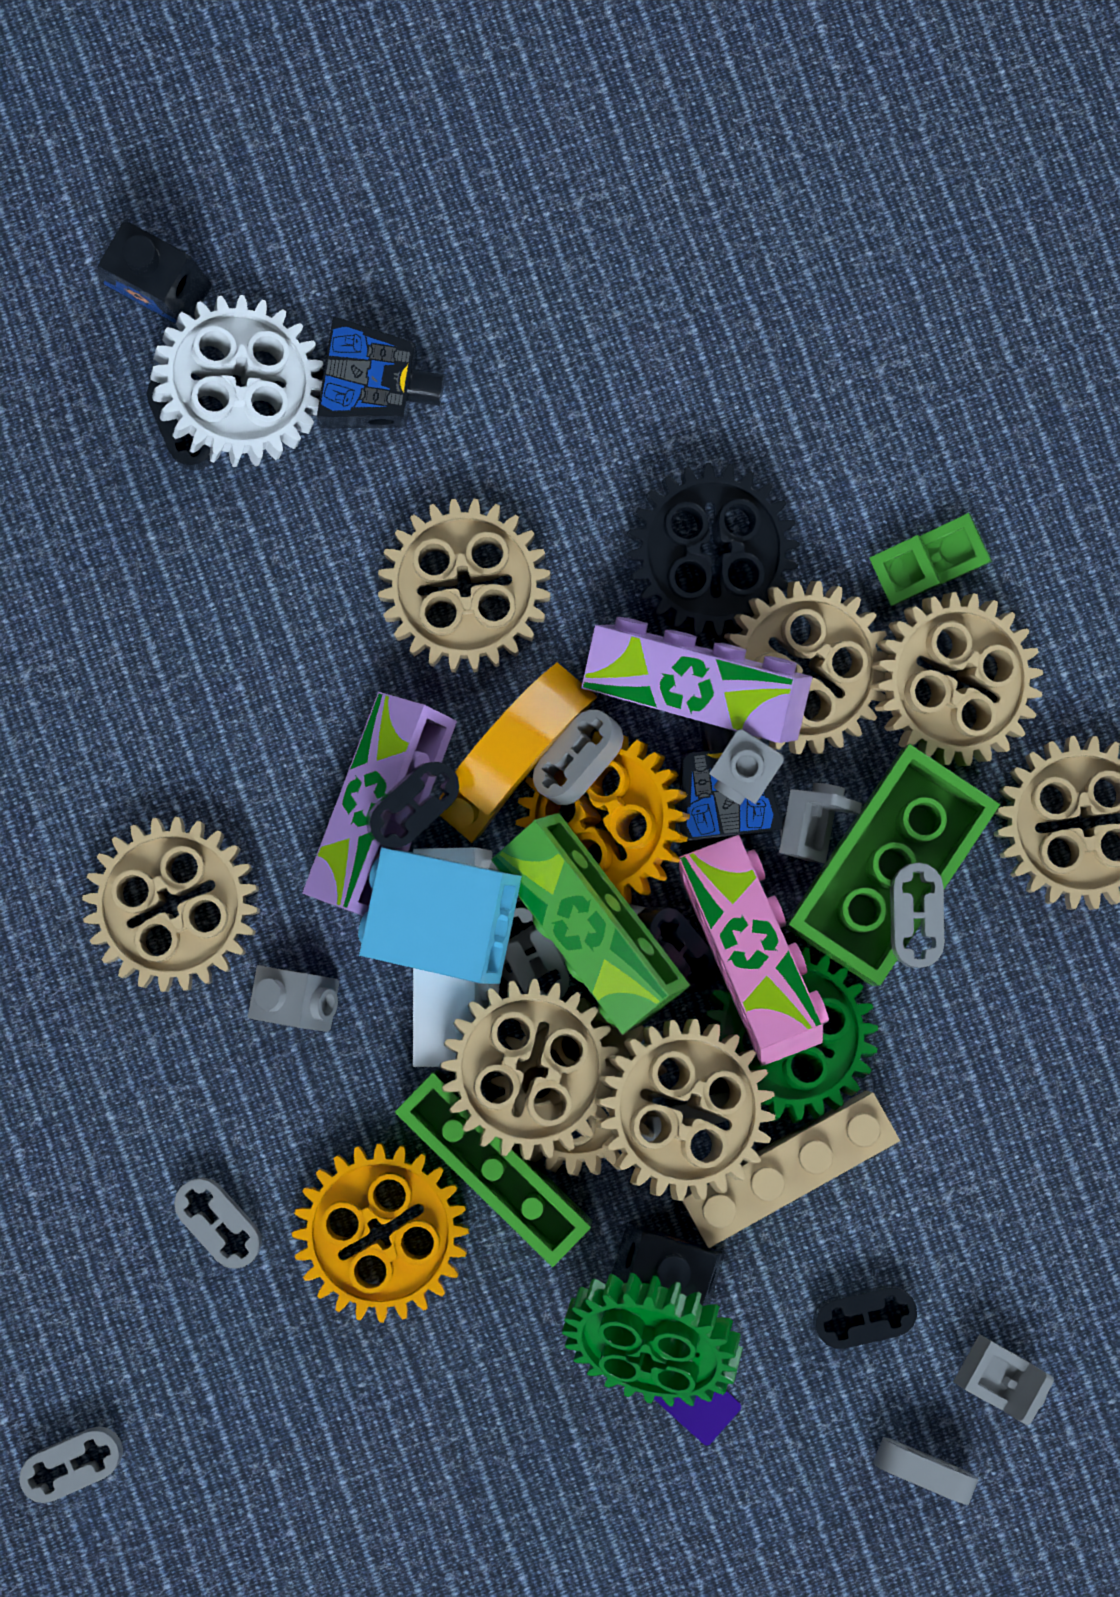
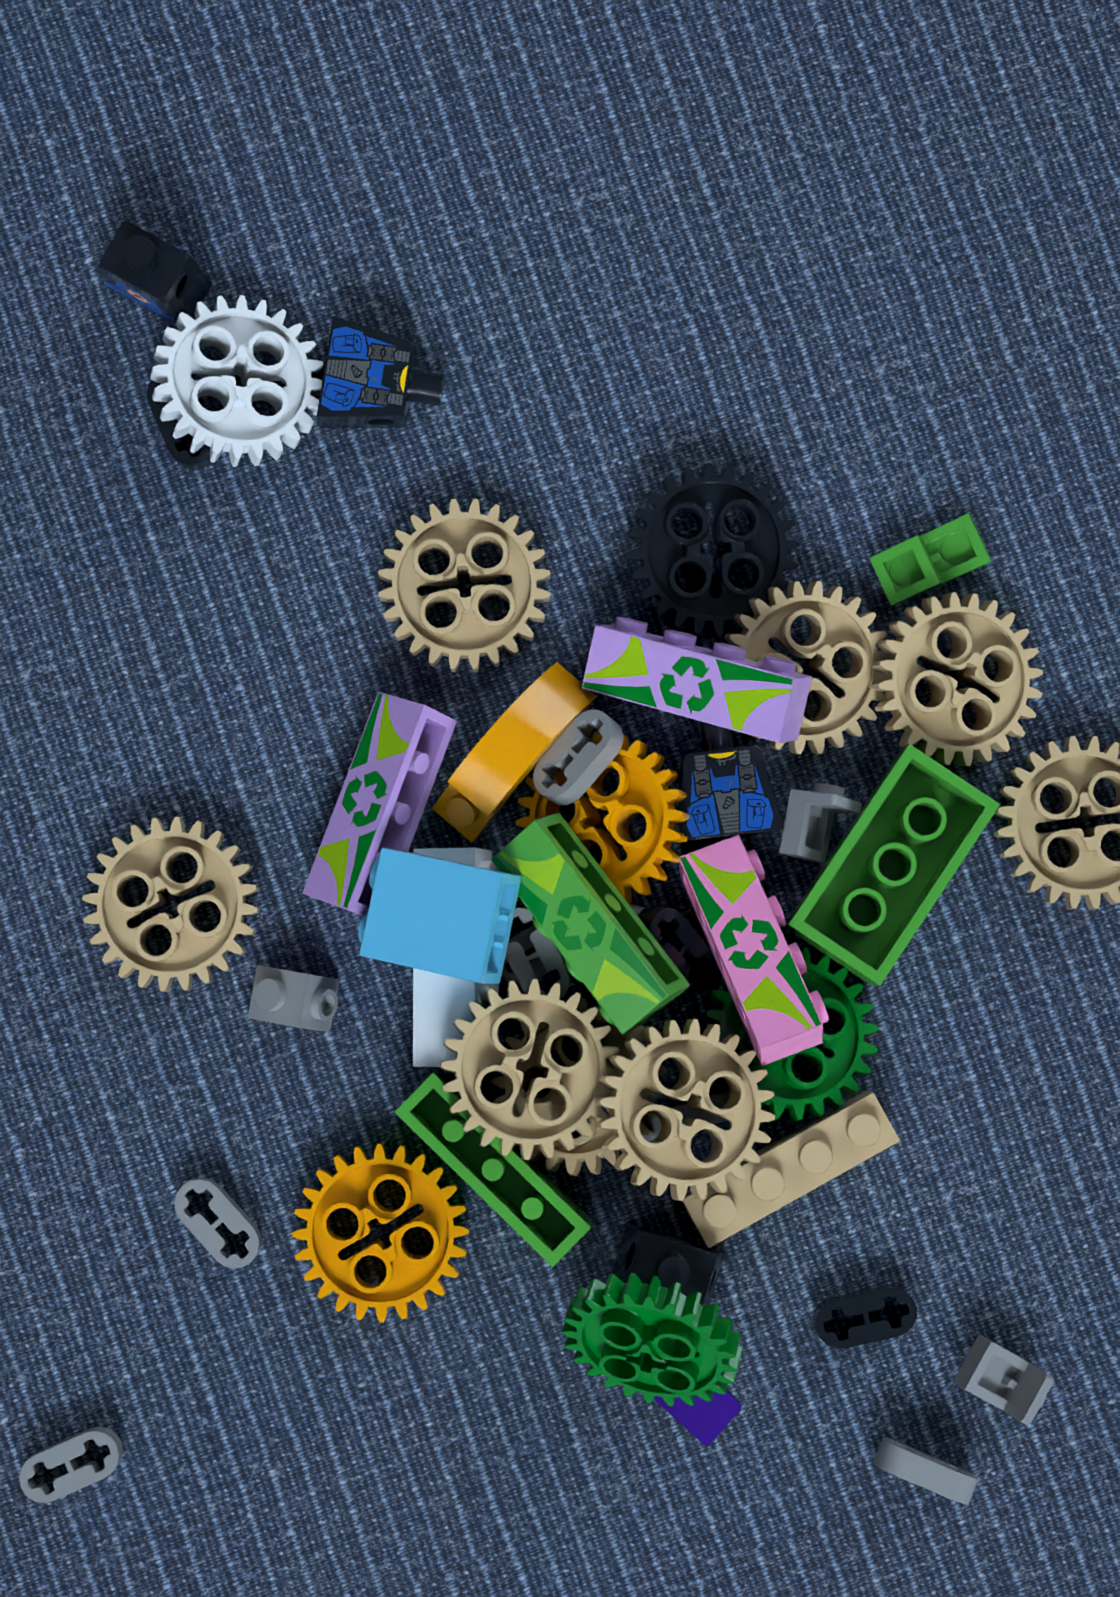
black beam [366,762,459,848] -> none
light grey bracket [709,729,784,805] -> none
light grey beam [890,863,945,968] -> none

